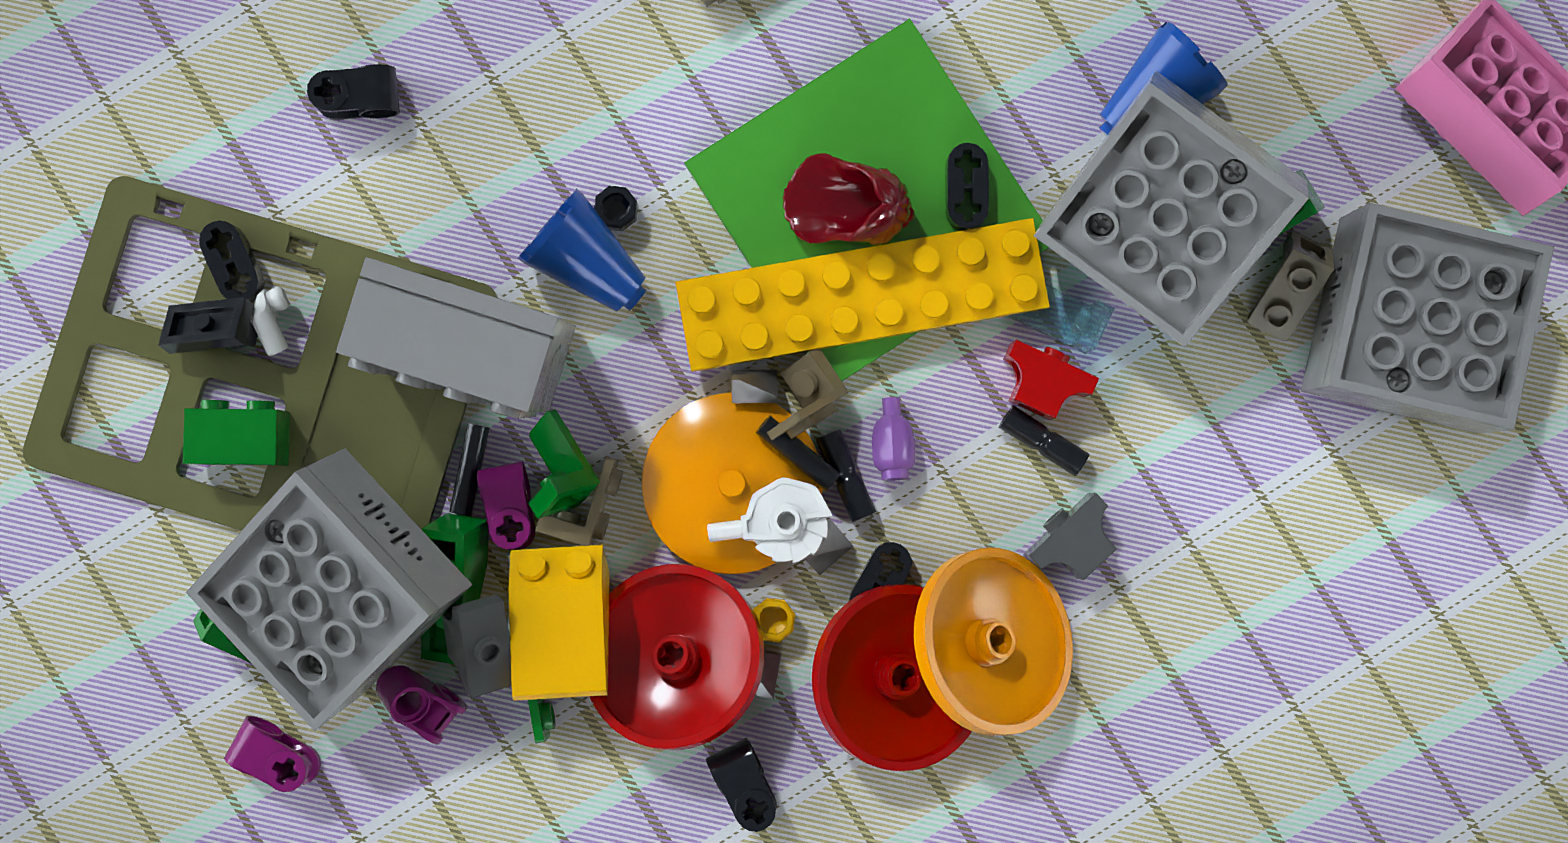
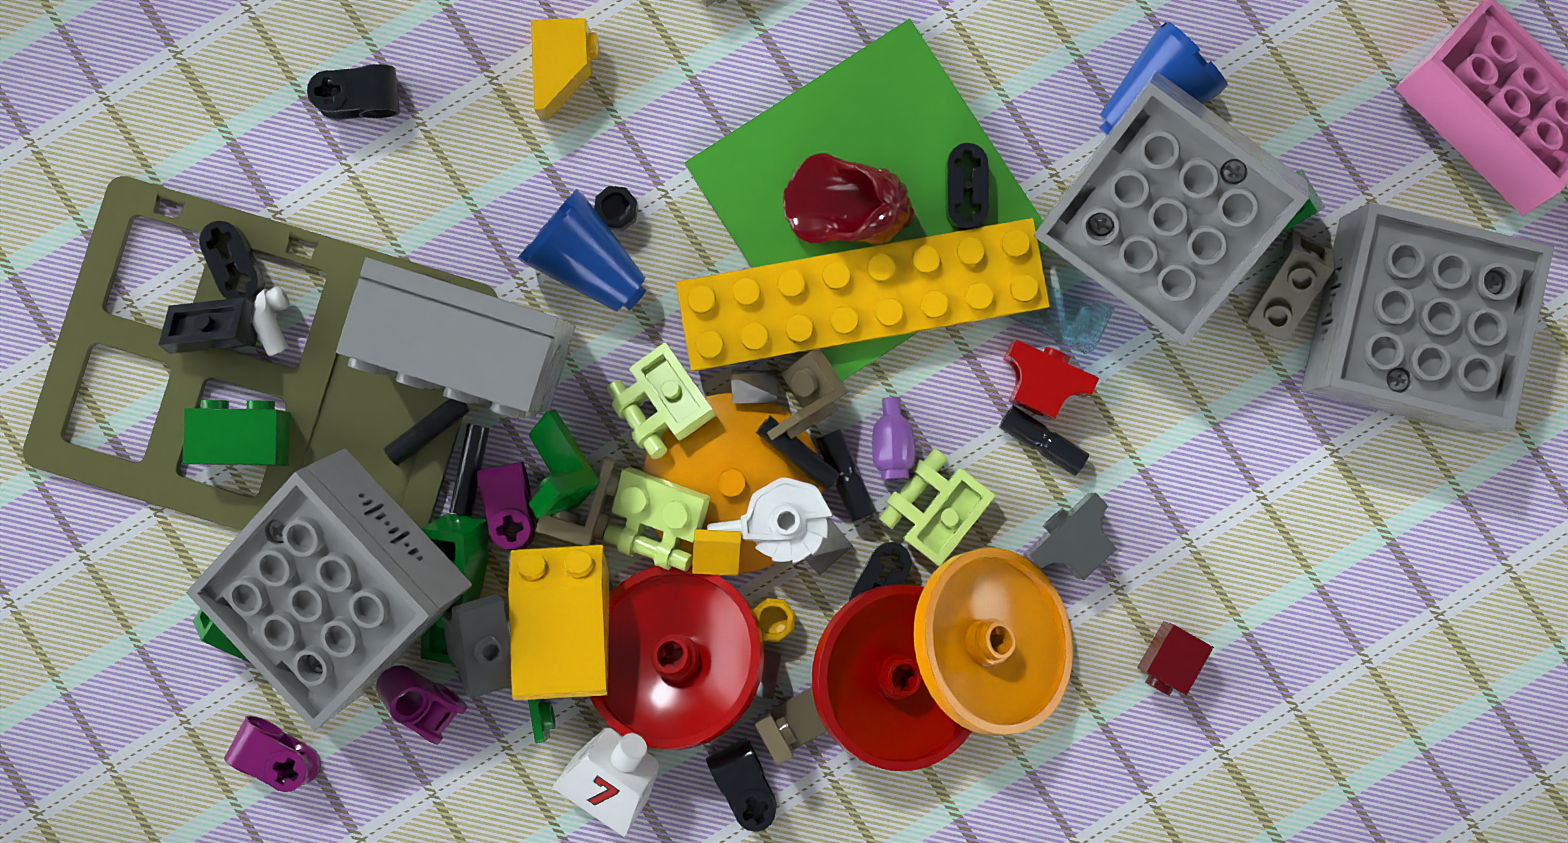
none -> black piece [383,398,470,466]
none -> yellow slope [531,18,599,120]
none -> white torso [552,728,660,837]
none -> yellowish green plate [603,467,711,572]
none -> yellowish green plate [607,342,717,459]
none -> yellow tile [692,529,741,576]
none -> dark tan bracket [754,687,827,766]
none -> yellowish green plate [878,448,996,567]
none -> dark red brick [1137,621,1214,696]

